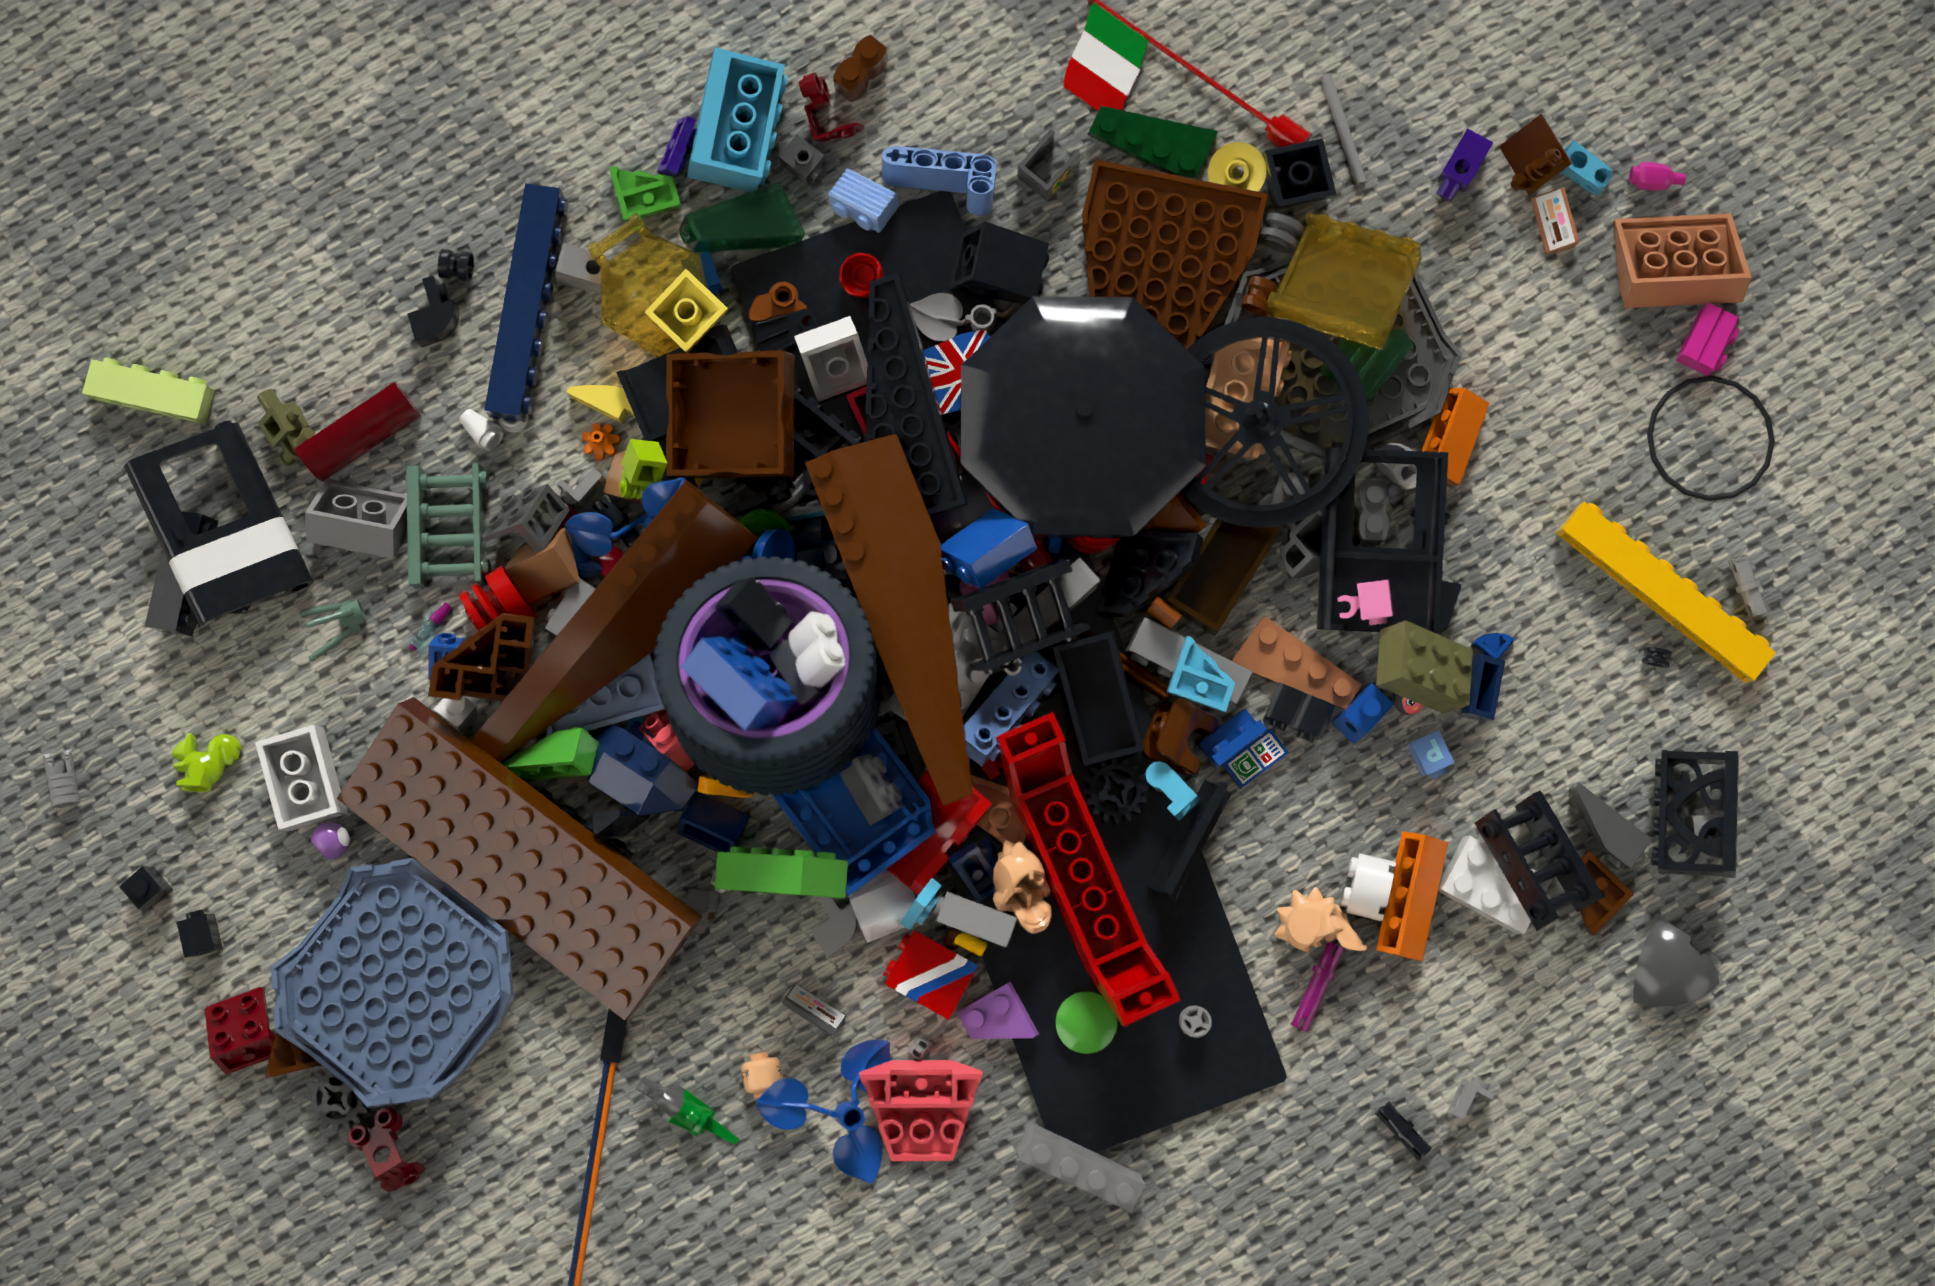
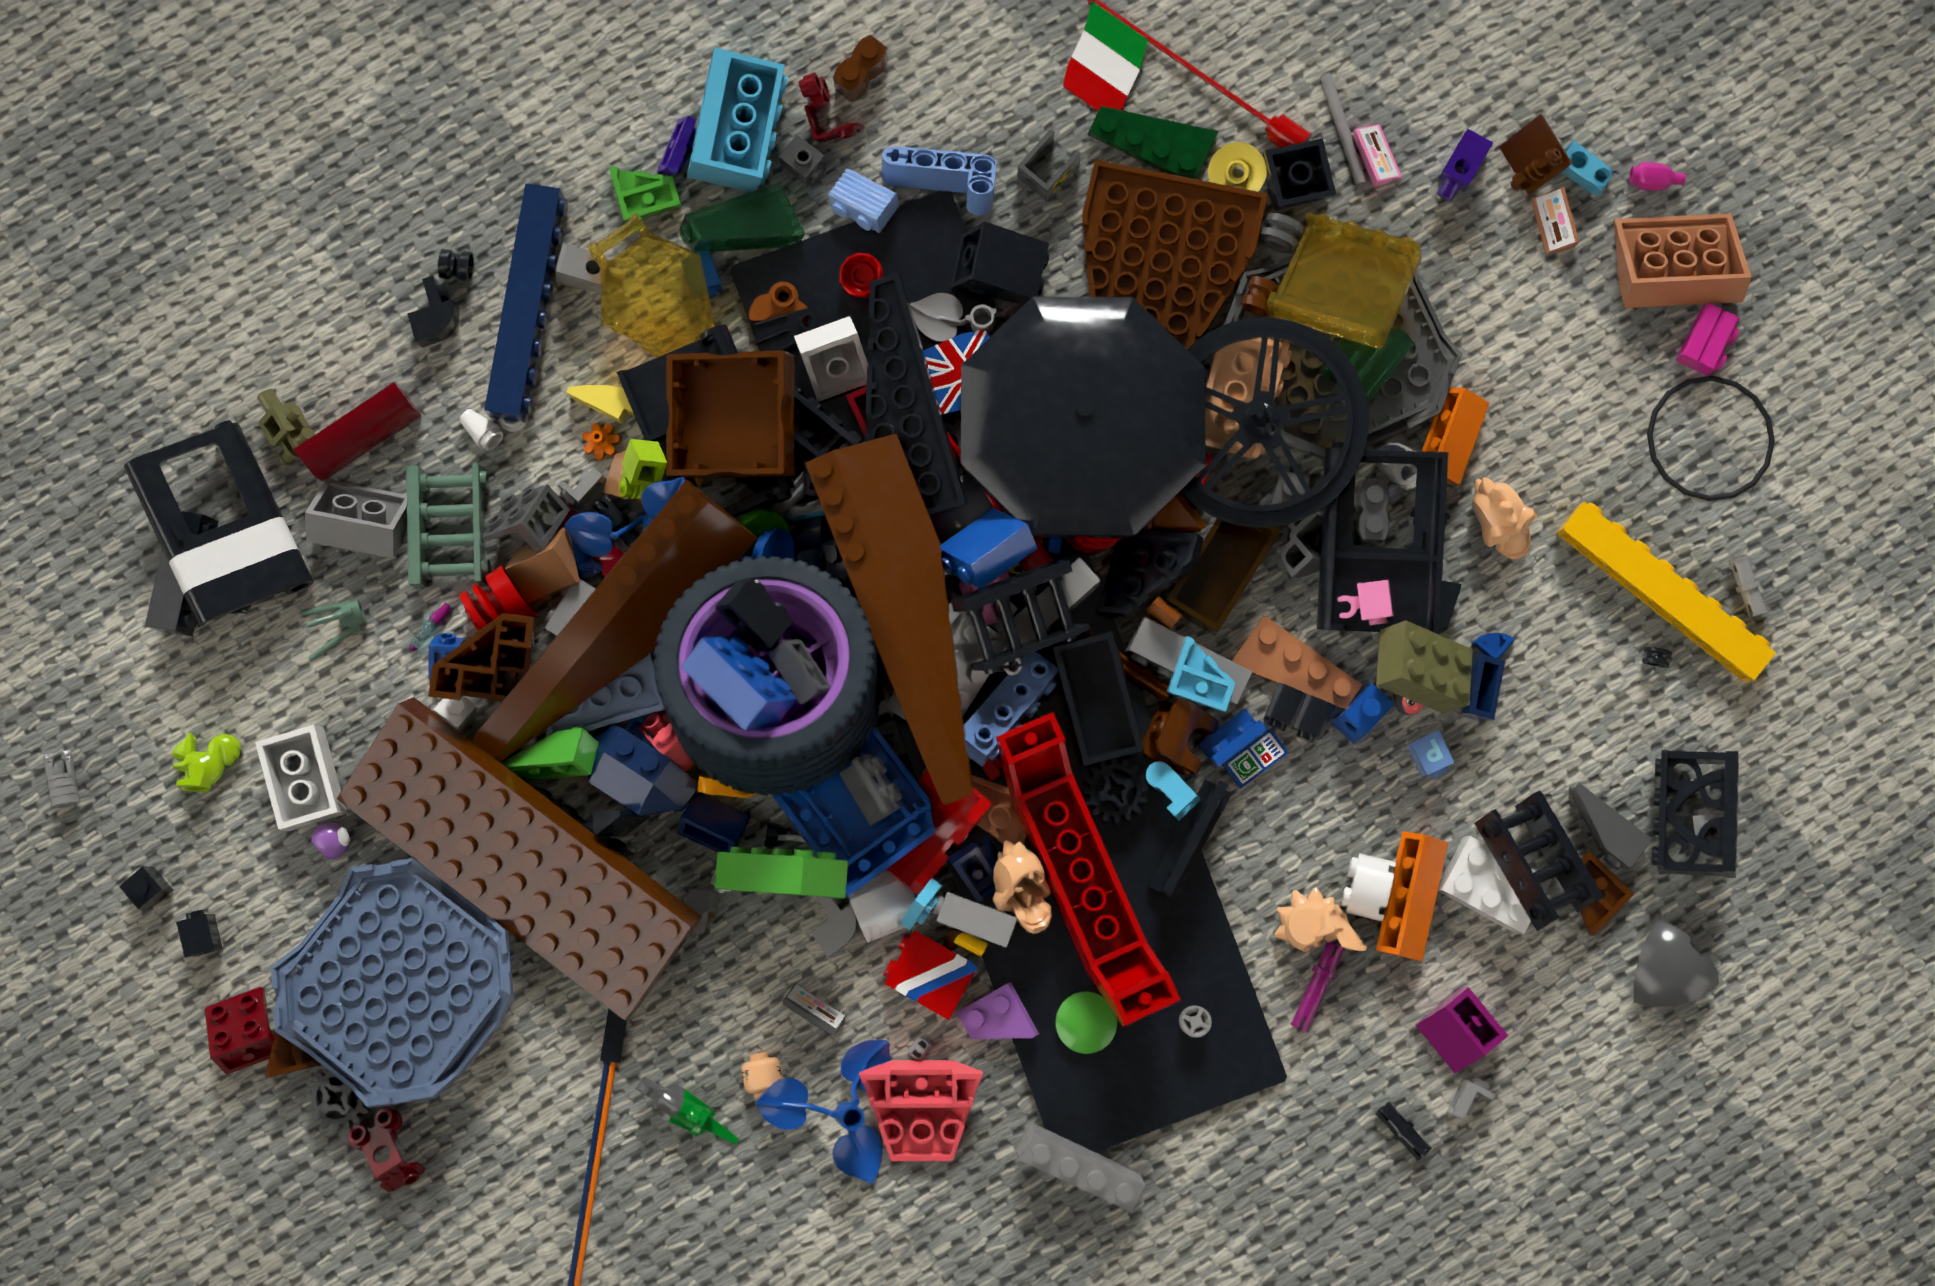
yellowish green brick [82,357,215,425] -> none
light yellow slope [645,269,729,353] -> none
white brick [789,611,845,688] -> none
none -> black hinge [765,822,806,847]
none -> slope [1352,124,1402,188]
none -> magenta slope [1415,986,1508,1073]
none -> light nougat head [1472,477,1537,559]

